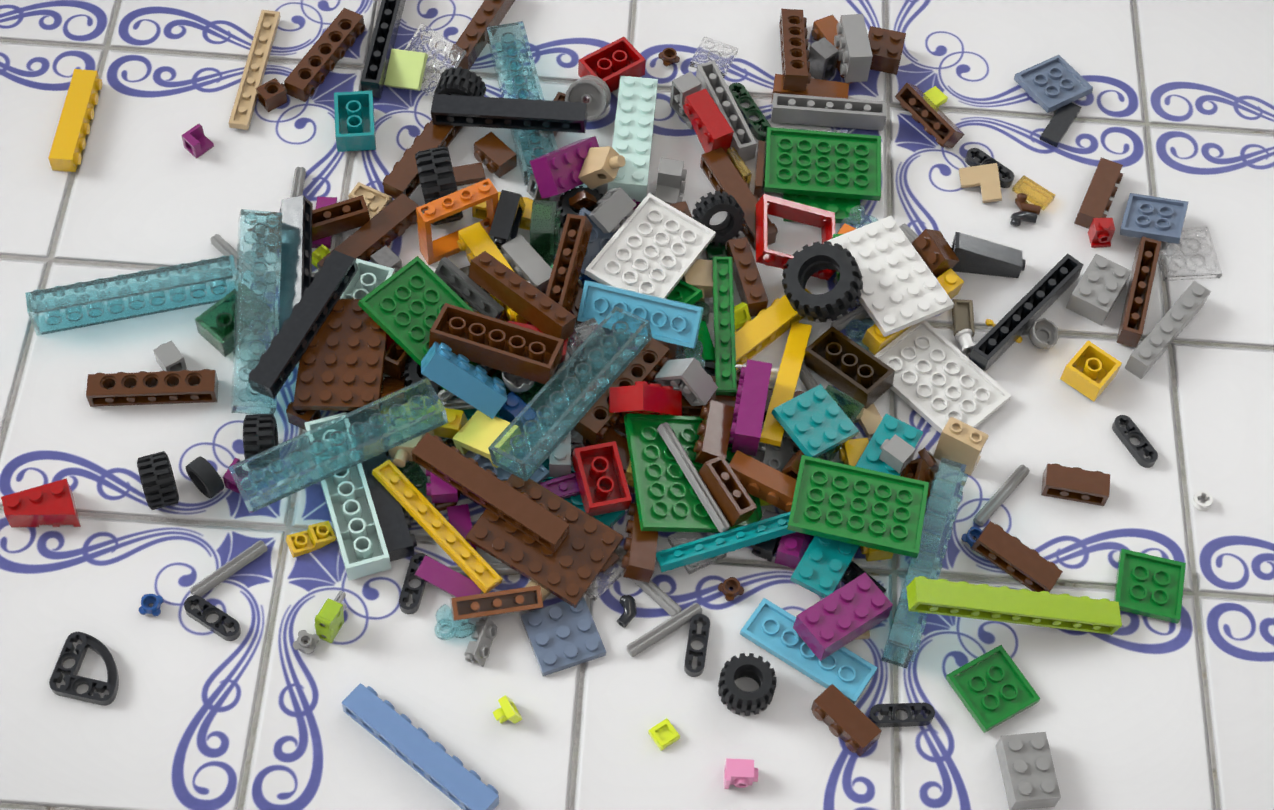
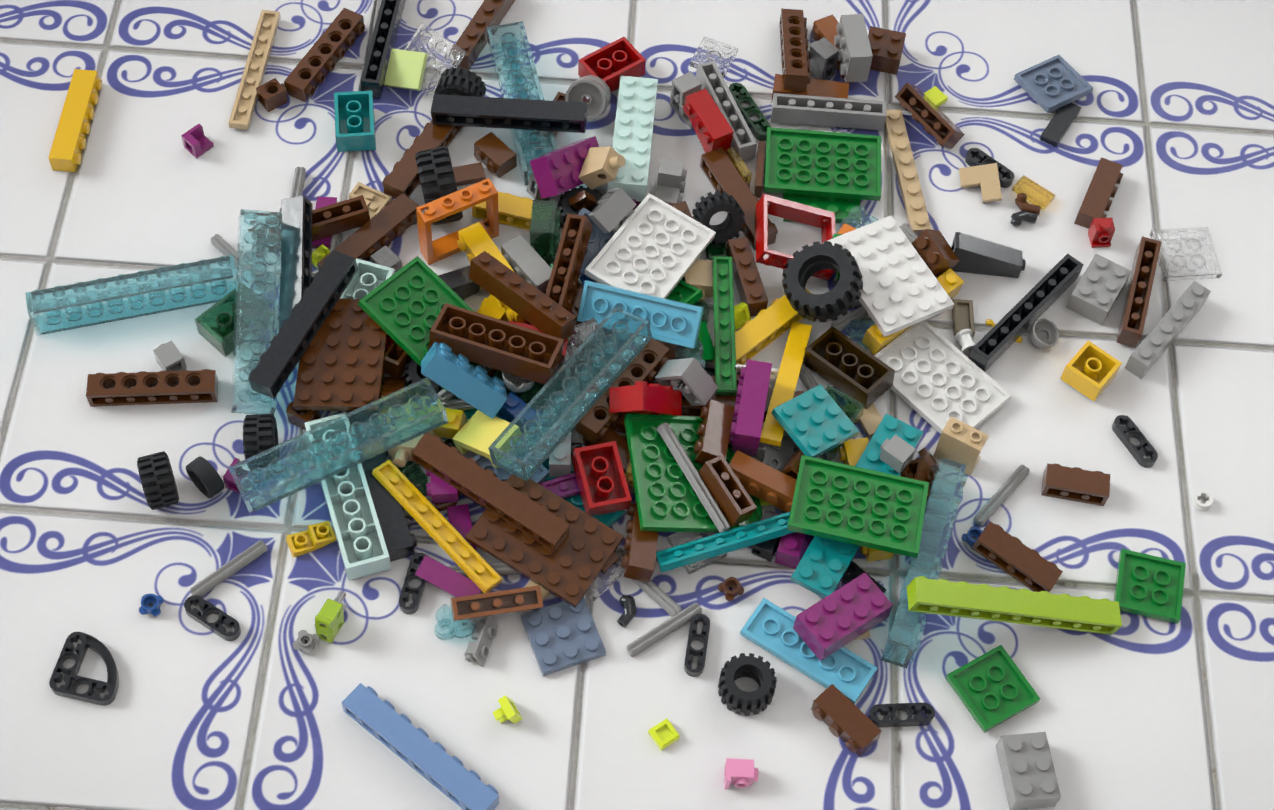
red wedge [1,478,81,527] -> none
dark grey tile [435,256,504,319] -> none
black window [489,190,526,250] -> none
reddish brown plate [658,48,680,66] -> none
sand blue plate [1120,193,1188,244] -> none
none -> tan plate [884,109,931,235]

